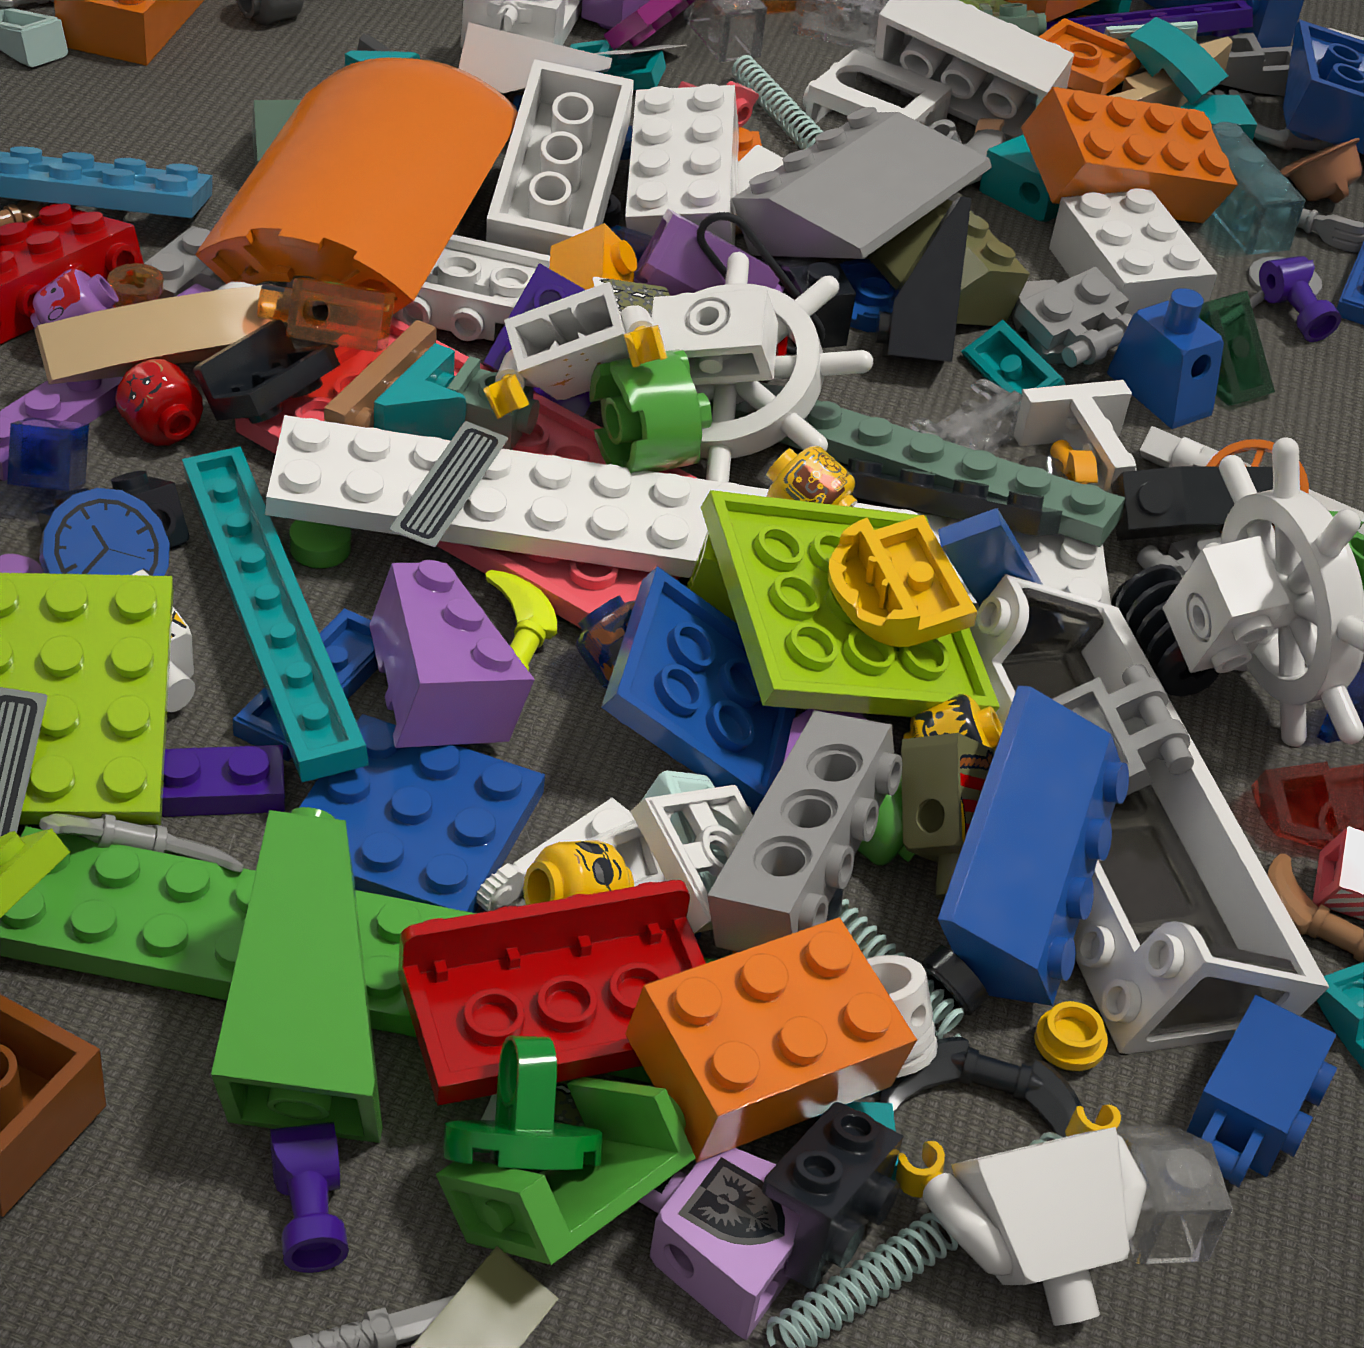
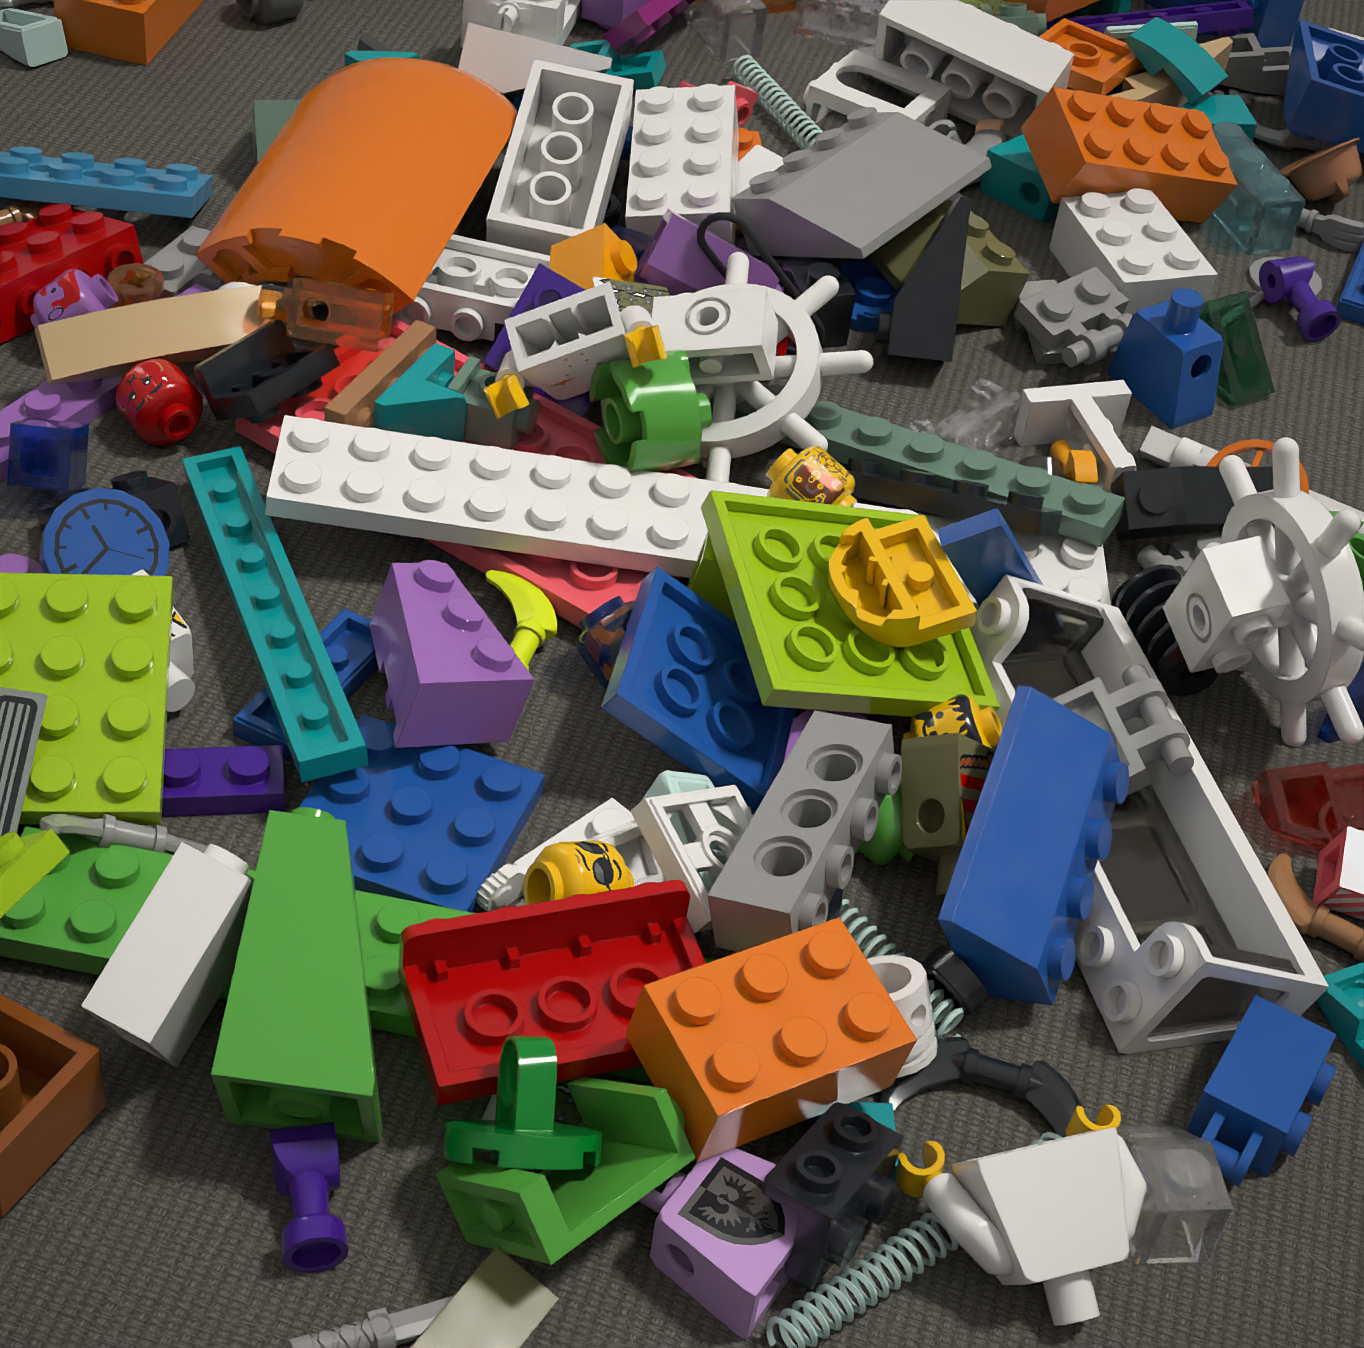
bright green tile [290,520,351,568] -> none
sticker [390,421,508,547] -> none
white sticker [593,45,687,54] -> none
teal slope [961,320,1066,410] -> none
yellow plate [1034,1001,1108,1071] -> none
none -> white brick [81,842,254,1068]

